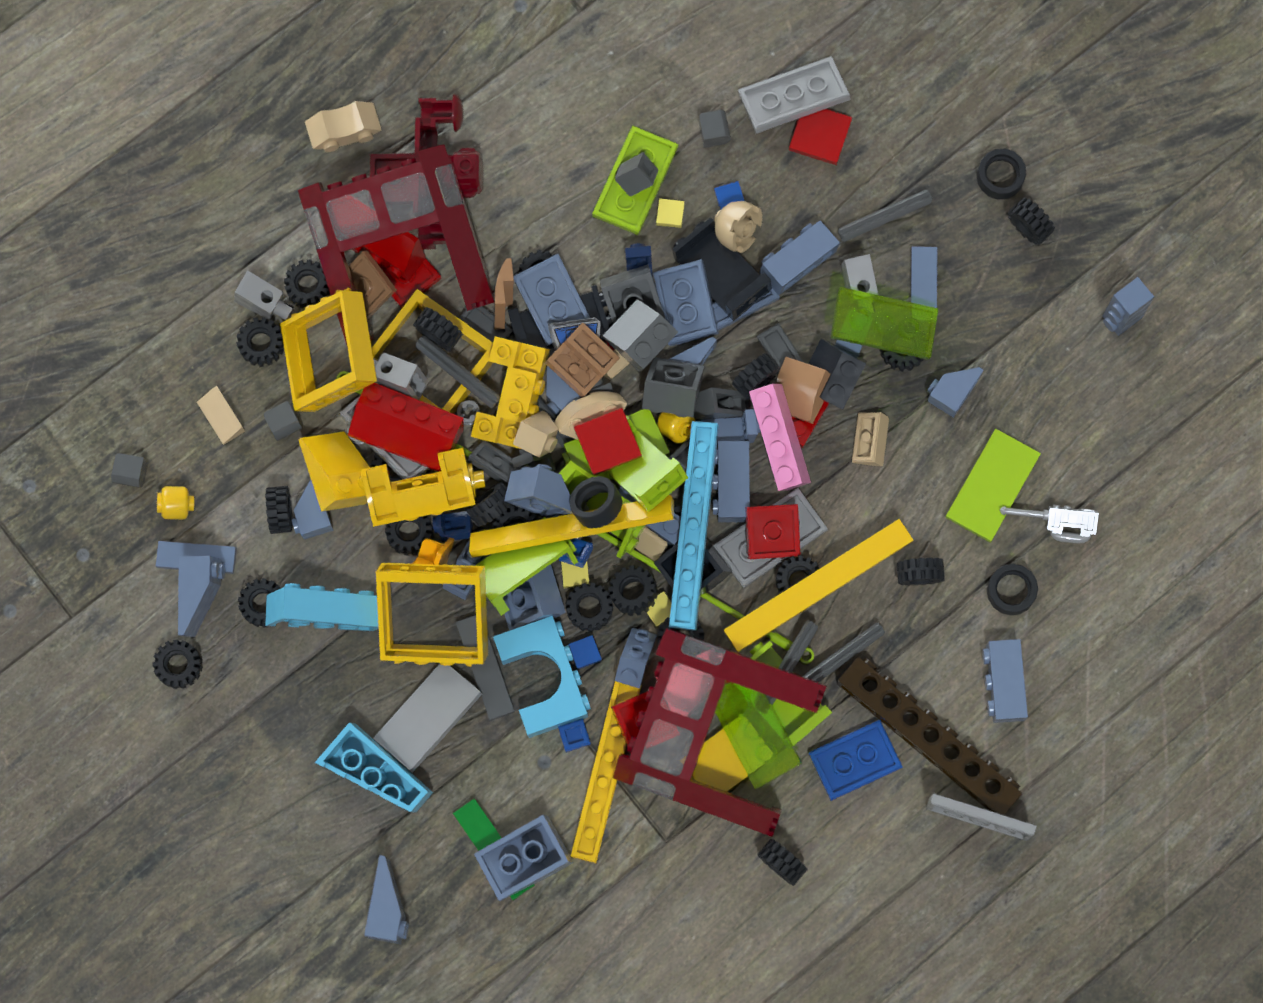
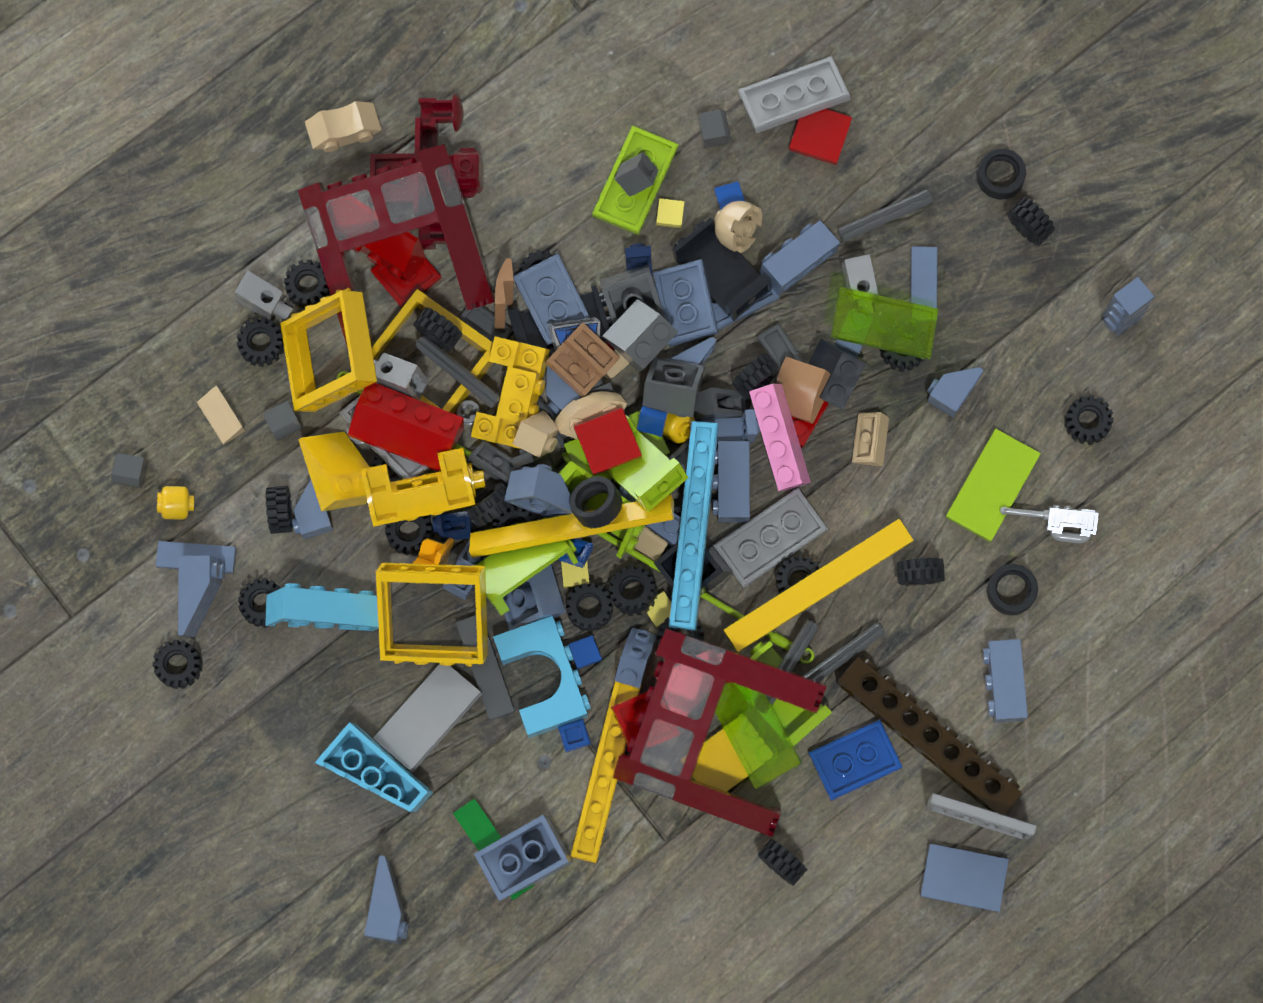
medium nougat tile [348,251,397,320] -> none
red tile [745,504,801,559] -> none
none -> blue tile [637,406,667,437]
none -> sand blue tile [920,844,1009,912]
none -> black tyre [1064,395,1114,445]

